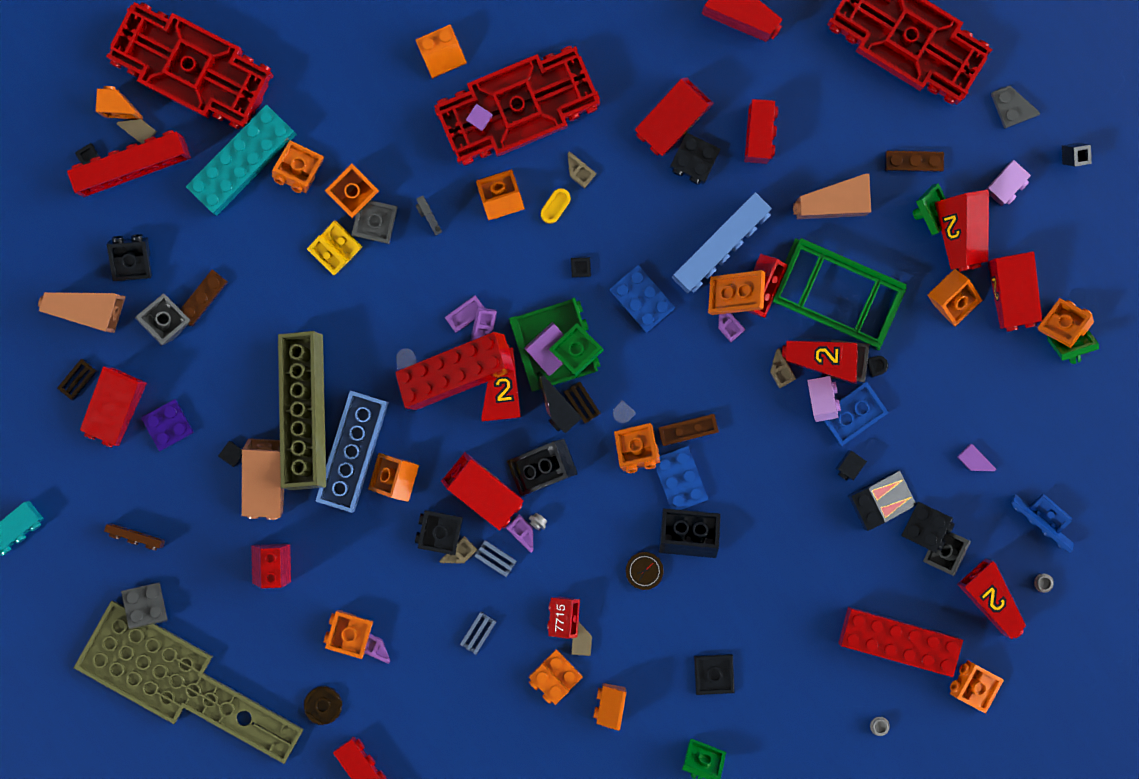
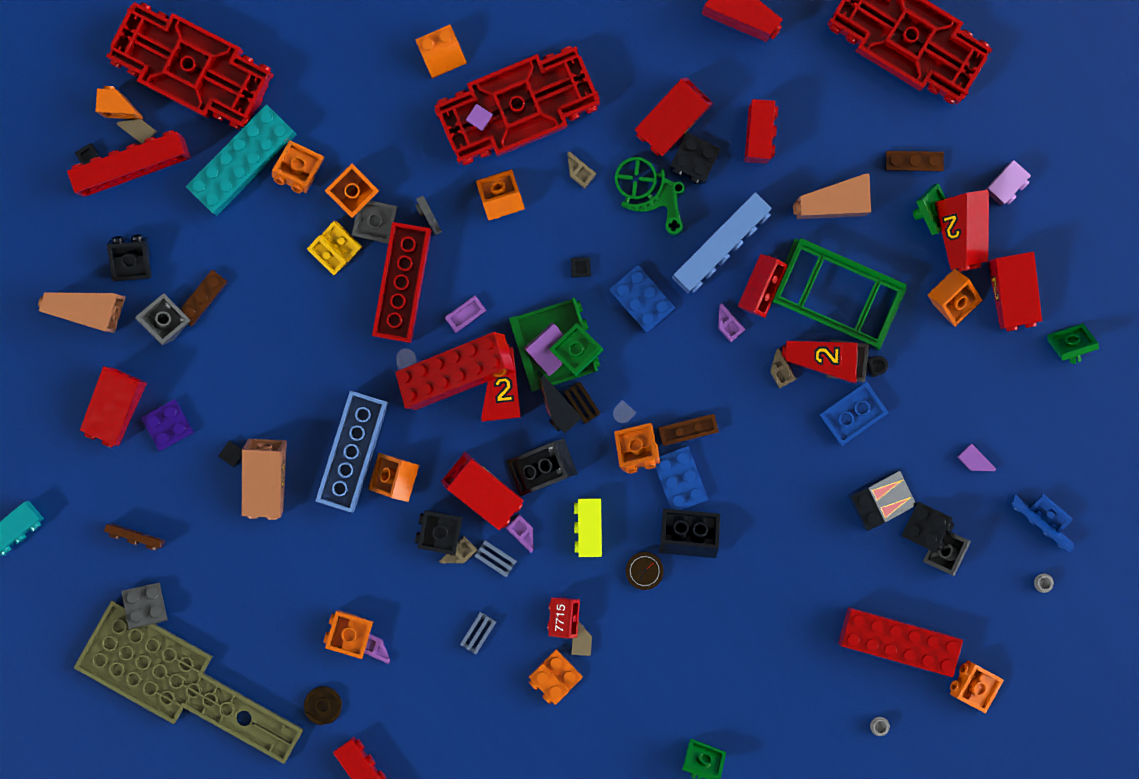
dark brown tile [57,359,97,400] -> none
red slope [251,544,291,588] -> none
olive brick [278,331,326,490] -> none
medium lavender tile [470,307,497,341] -> none
light grey plate [529,513,547,530] -> none
yellow tile [541,188,571,224] -> none
orange slope [593,683,626,731] -> none
black tile [694,654,735,695] -> none
orange plate [708,270,765,315] -> none
lavender brick [807,376,841,422] -> none
black brick [836,450,867,481] -> none
red slope [957,559,1026,639] -> none
dark grey wing [991,86,1040,129] -> none
orange plate [1037,298,1094,348] -> none
black brick [1062,143,1092,167] -> none
none -> red brick [372,222,432,343]
none -> neon yellow brick [574,498,602,557]
none -> green piece [615,157,685,236]

